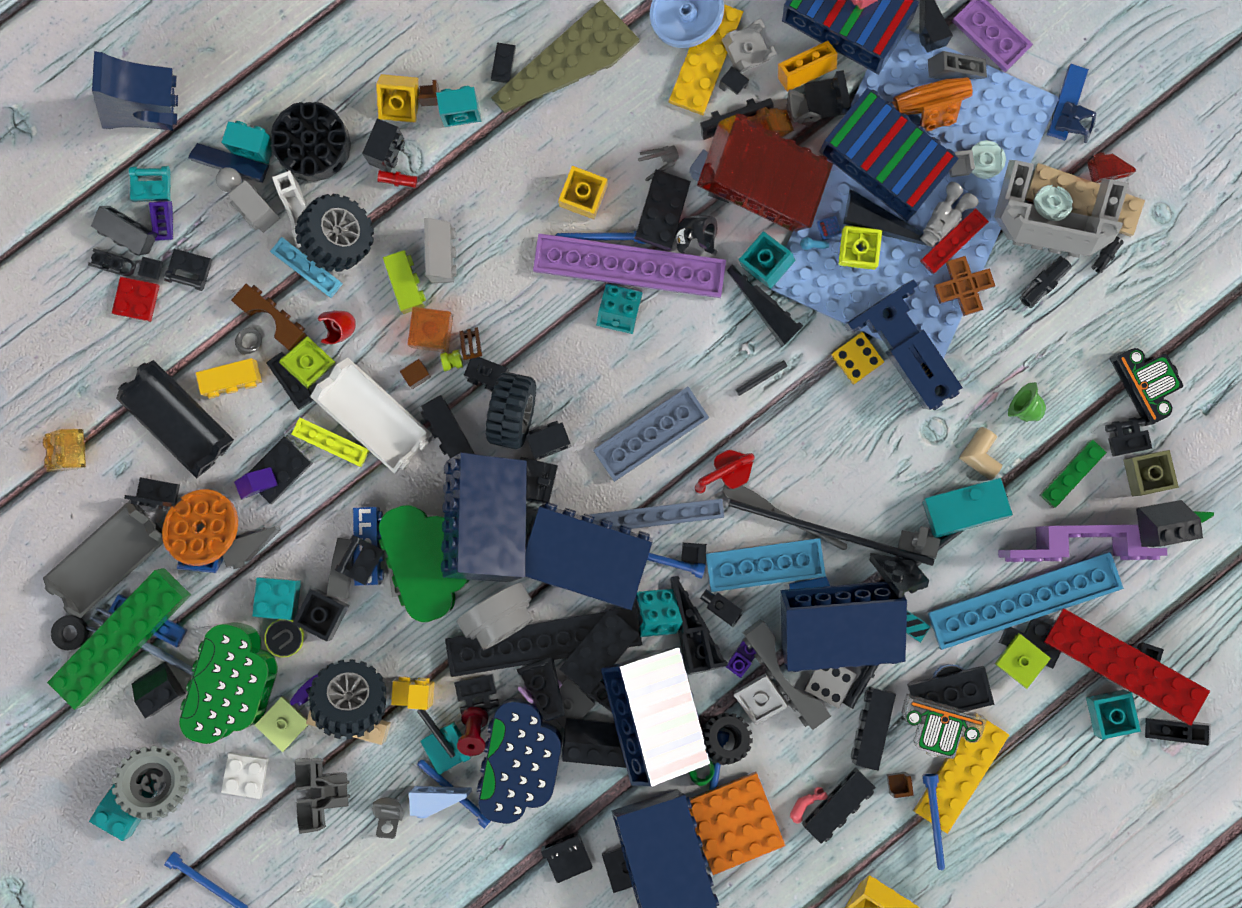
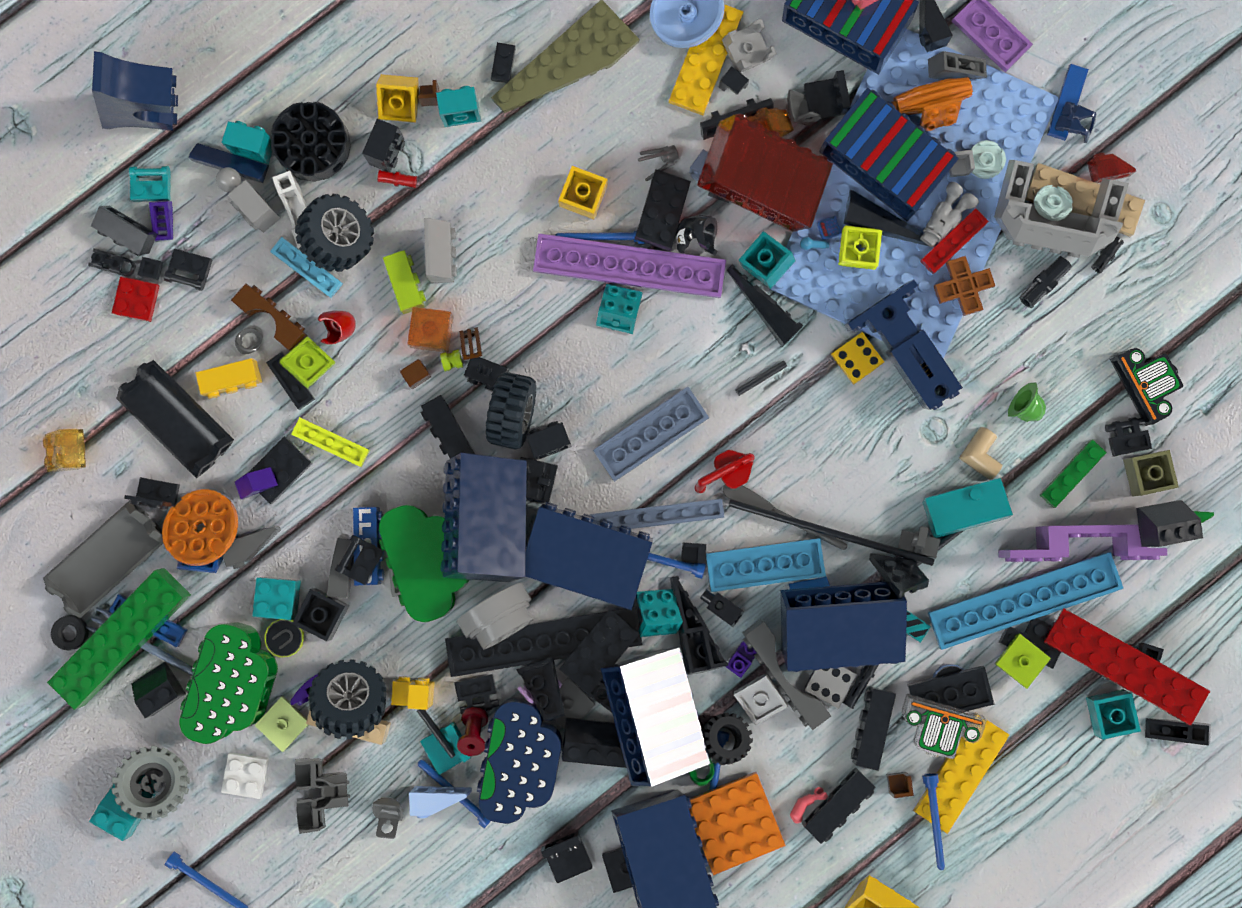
white cylinder [310,358,432,474] -> none
light orange brick [778,41,838,92] -> none

